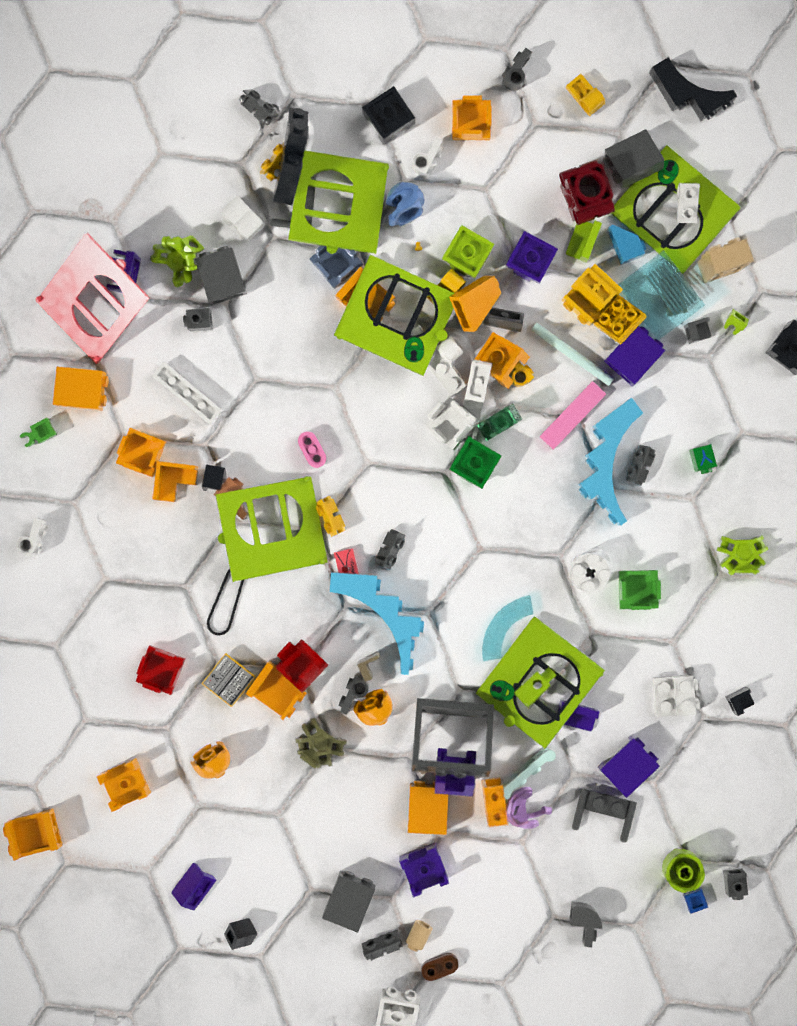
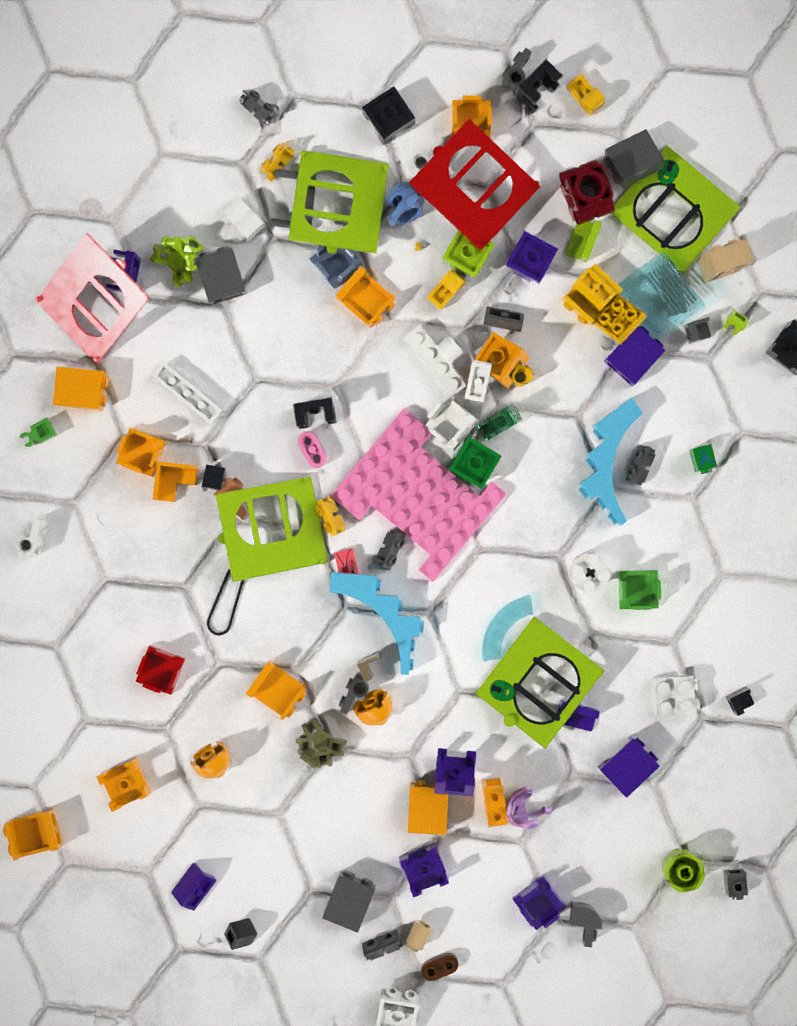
dark grey brick [183,308,213,332] -> none
light grey tile [202,653,256,707] -> none
black arch [273,107,309,206] -> none
red panel [276,639,329,693] -> none
lime door [334,255,455,376] -> none
dark grey window [411,698,494,779] -> none
light orange slope [449,276,501,332] -> none
light aqua plate [501,748,556,800] -> none
lime torso [515,667,557,709] -> none
light aqua piece [531,323,614,386] -> none
bright pink tile [539,381,606,450] -> none
dark grey plate [572,788,637,843] -> none
dark azure slope [607,225,646,265] -> none
black arch [649,57,737,121] -> none
white plate [676,183,700,223] -> none
blue tile [683,888,709,914] -> none
lime piece [716,535,769,575] -> none
none -> black panel [293,398,337,429]
none -> bright pink piece [331,408,506,582]
none -> red door [409,119,541,251]
none -> dark purple panel [512,875,566,930]
none -> black panel [516,59,563,113]

